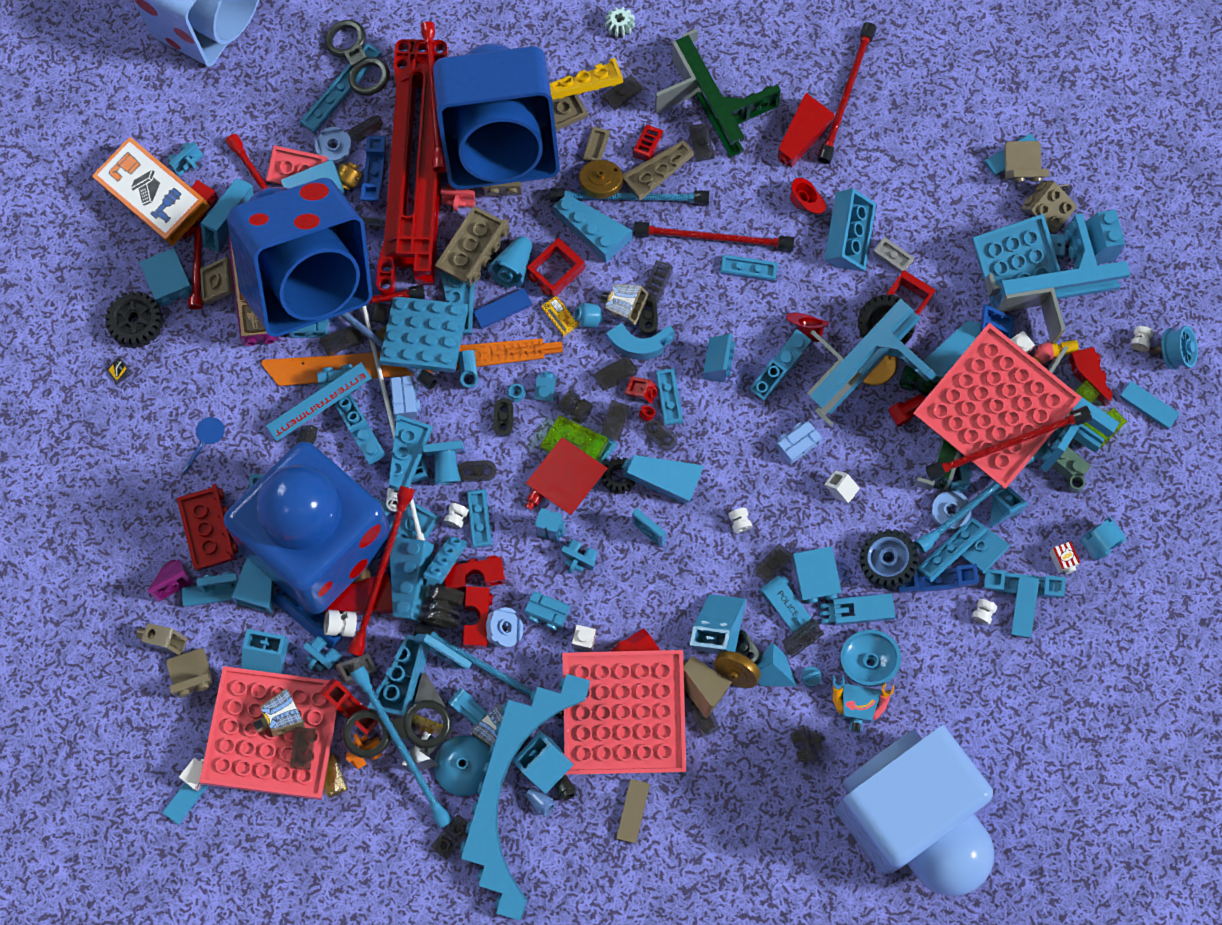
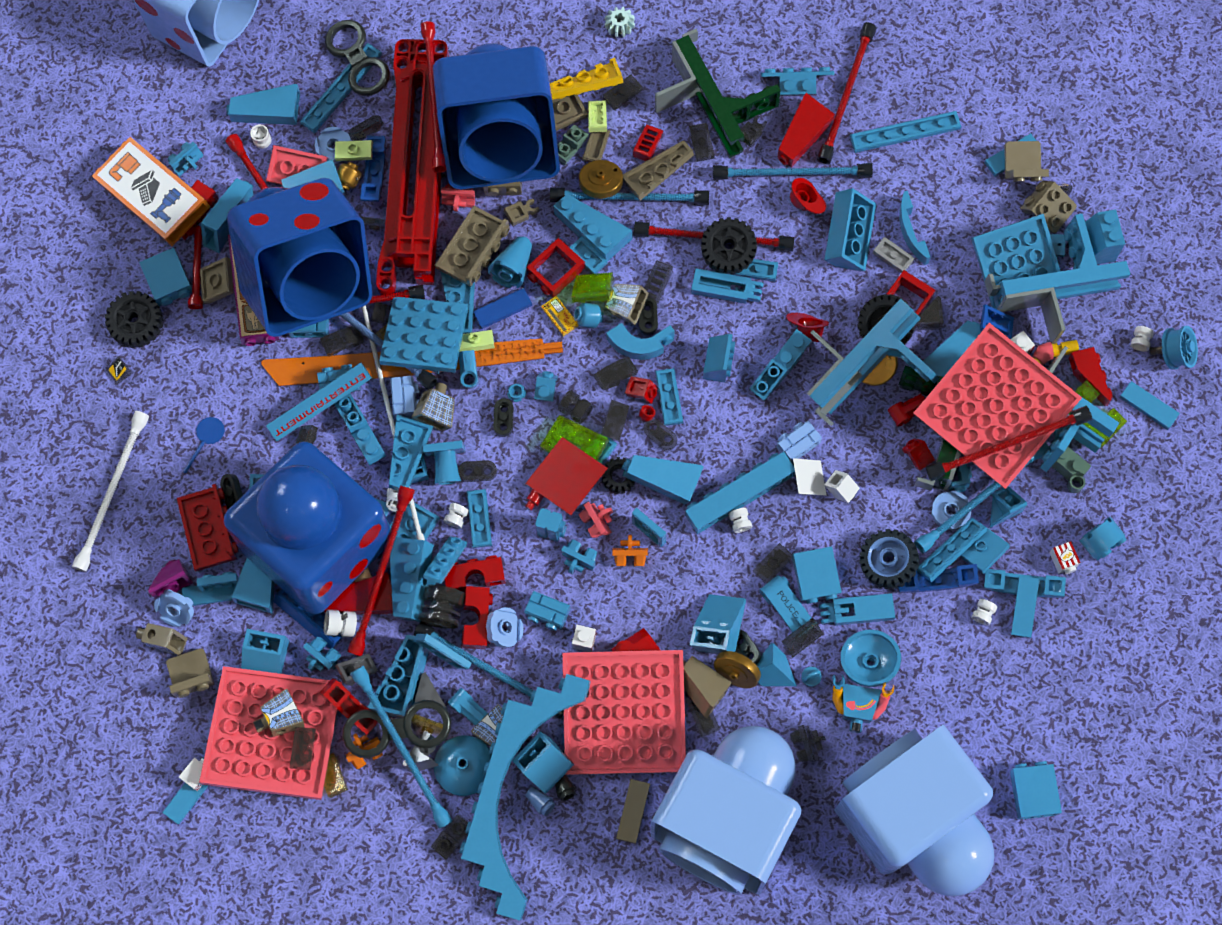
none -> white hose [72,411,149,572]
none -> light blue plate [154,589,194,627]
none -> pearl dark grey plate [220,474,243,509]
none -> dark azure slope [226,84,300,125]
none -> white wheel [250,124,272,149]
none -> yellowish green plate [335,140,373,161]
none -> dark tan torso [411,383,455,432]
none -> yellowish green plate [460,330,495,352]
none -> dark tan plate [504,199,539,226]
none -> sand green slope [557,125,589,165]
none -> dark azure plate [569,237,608,276]
none -> clear neon green plate [571,272,614,303]
none -> coral hips [578,502,613,538]
none -> yellowish green plate [588,100,607,132]
none -> orange hips [612,535,648,566]
none -> light blue piece [651,726,801,895]
none -> dark azure brick [685,452,796,534]
none -> dark azure hinge [691,268,763,304]
none -> black wheel [701,217,757,275]
none -> dark azure hose [713,163,873,180]
none -> clear smoke plate [741,115,767,147]
none -> dark azure bracket [760,67,834,95]
none -> white sticker [793,458,827,496]
none -> dark azure tile [850,111,961,153]
none -> dark azure slope [899,191,930,265]
none -> red bracket [902,439,935,471]
none -> clear smoke slope [915,296,944,331]
none -> dark azure brick [1010,761,1062,820]

